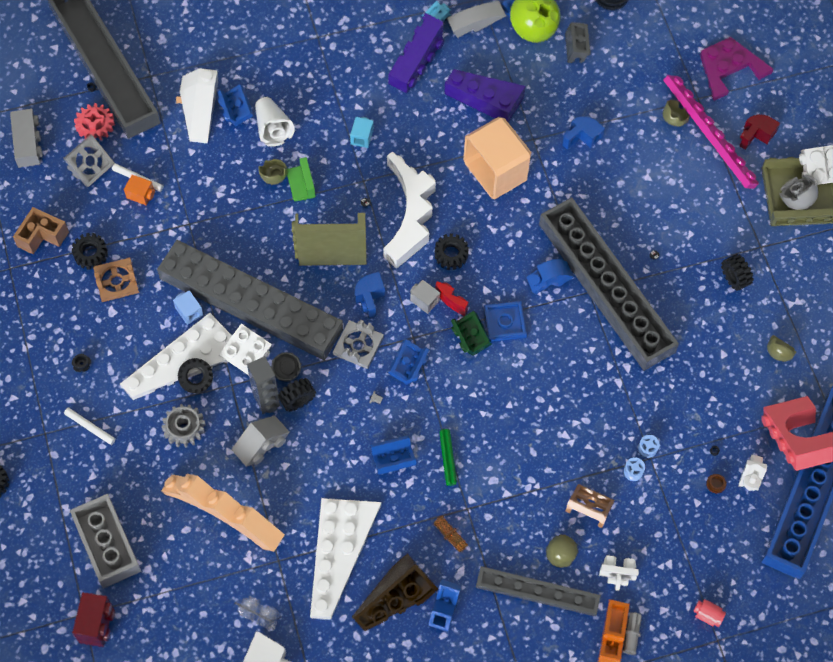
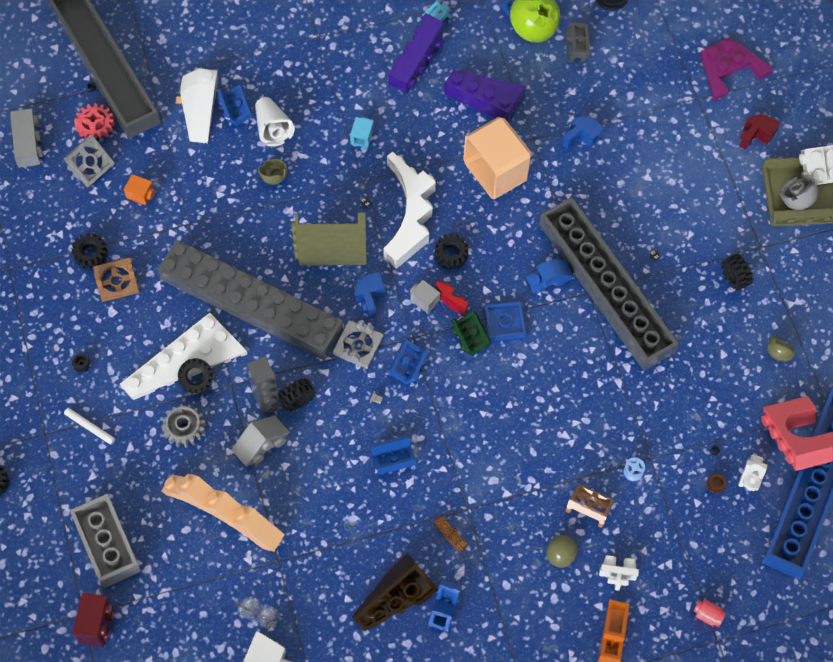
medium nougat brick [13,207,69,255] -> none
white bar [112,163,164,192] -> none
light blue brick [173,290,203,325] -> none
white hinge [218,324,272,375] -> none
dark grey hair [271,352,301,382] -> none
bright green panel [287,157,315,202] -> none
white wing [310,498,382,619] -> none
green axle [439,429,457,486] -> none
light grey slope [447,1,506,38] -> none
dark grey plate [476,566,601,617] -> none
light grey axle [623,612,642,655] -> none
light blue wheel [638,435,660,458] -> none
olive hair [662,100,689,127] -> none
dark pink plate [663,75,759,188] -> none

